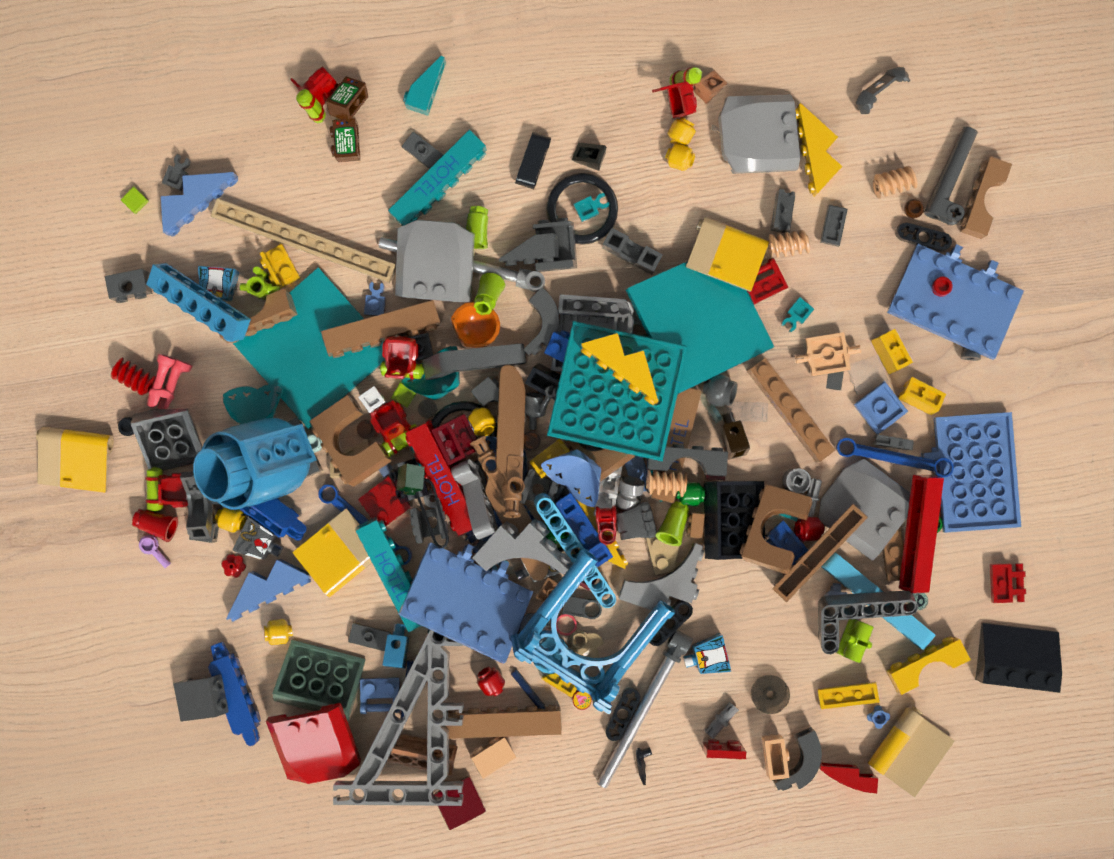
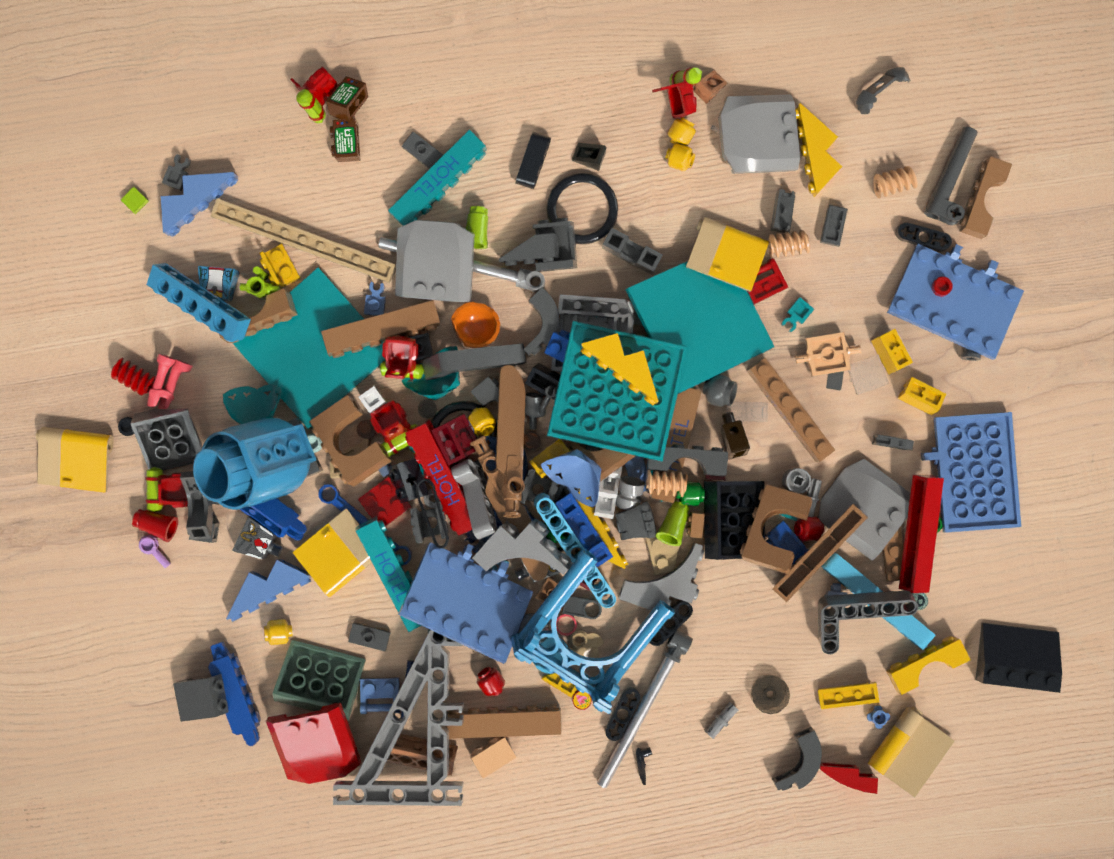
dark grey brick [105,269,153,303] -> none
yellow head [215,507,246,533] -> none
red plant [222,554,246,578] -> none
dark azure torso [383,624,409,669] -> none
lime tile [391,382,417,408] -> none
dark green brick [397,464,425,495] -> none
teal slope [403,56,446,116] -> none
dark red slope [434,776,486,830] -> none
lime plant [474,273,505,315] -> none
dark blue bar [511,669,545,709] -> none
teal plate [573,193,610,222] -> none
red piece [596,505,617,545] -> none
torso [683,633,731,674] -> none
red plate [702,739,747,759] -> none
clear light blue tile [706,405,722,424] -> none
light nougat brick [761,734,790,780] -> none
blue piece [836,438,954,477] -> none
lime pin [836,619,874,663] -> none
medium blue plate [853,381,908,435] -> none
reddish brown plate [904,199,924,219] -> none
red plate [990,563,1027,603] -> none

